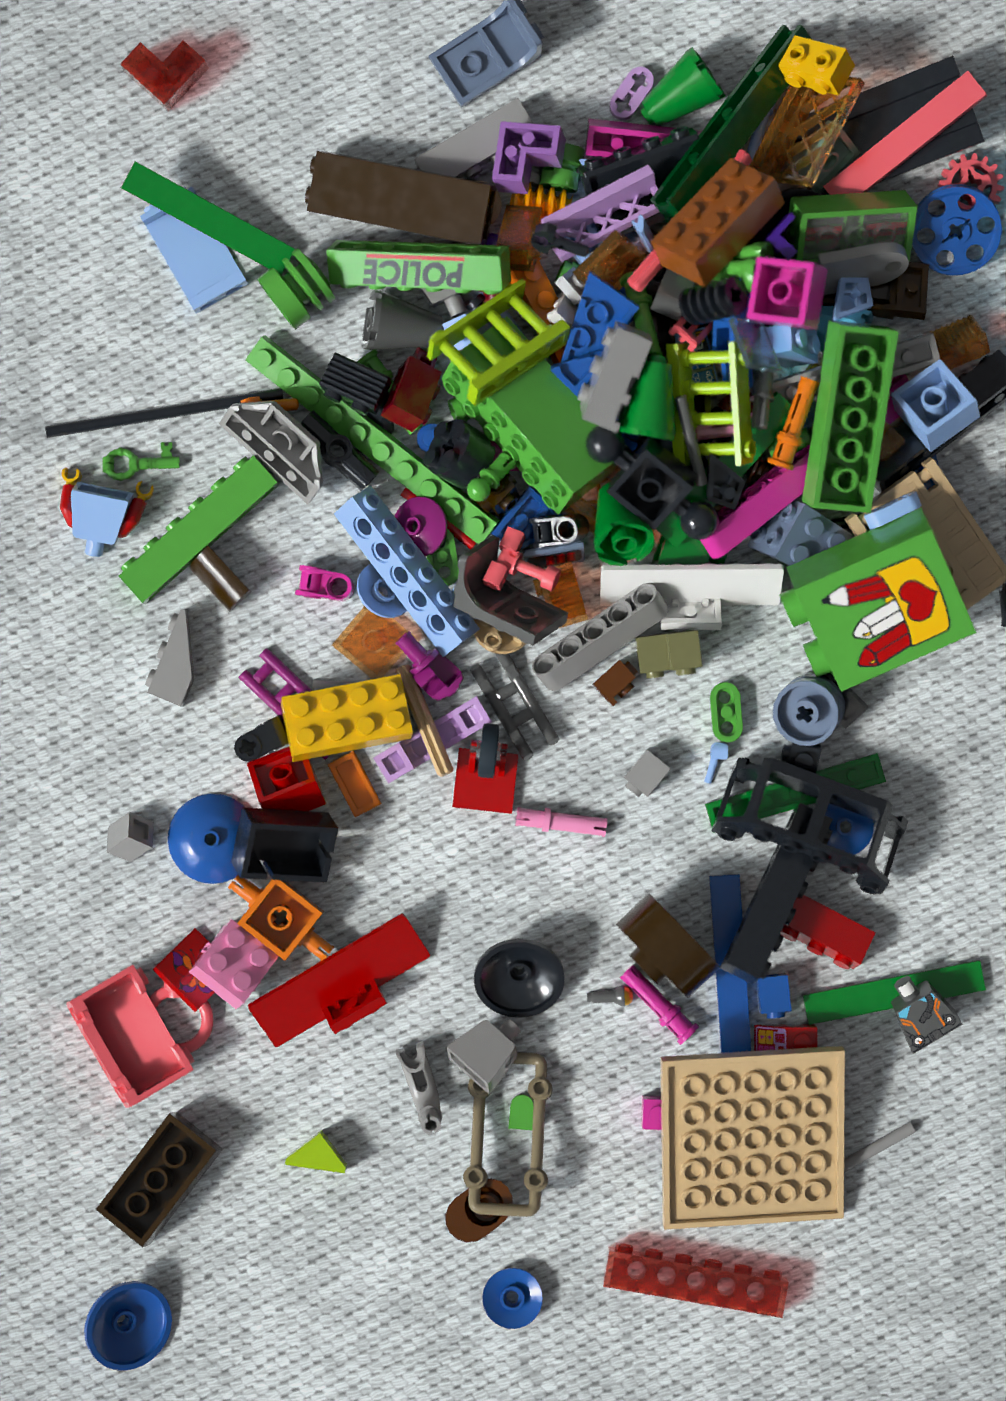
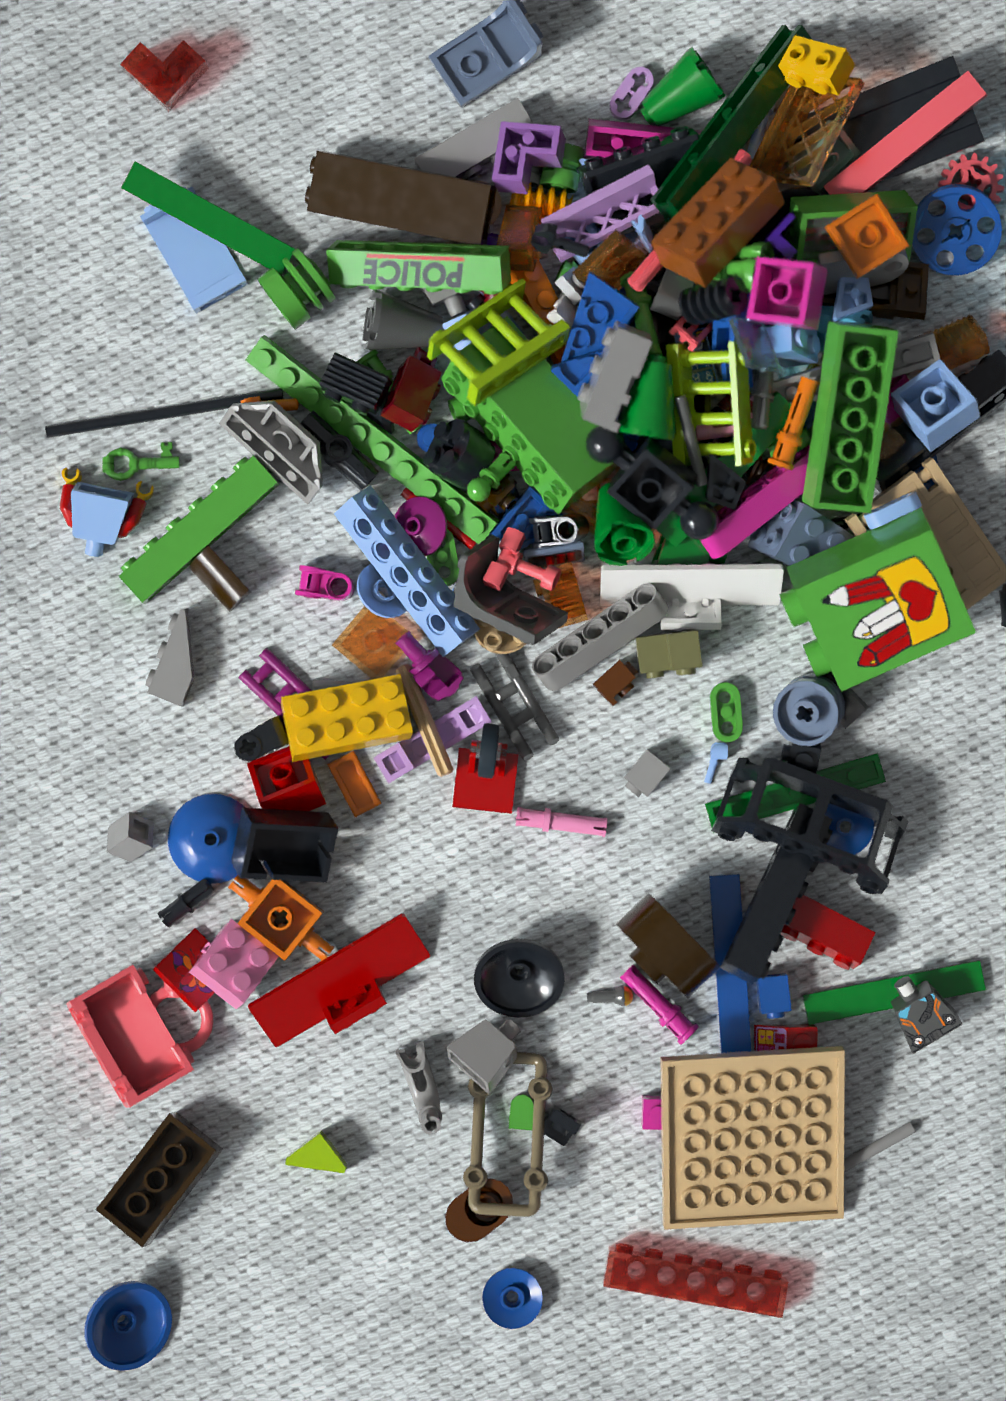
none -> black axle [158,879,214,928]
none -> black bracket [544,1105,581,1146]
none -> orange plate [824,194,910,279]

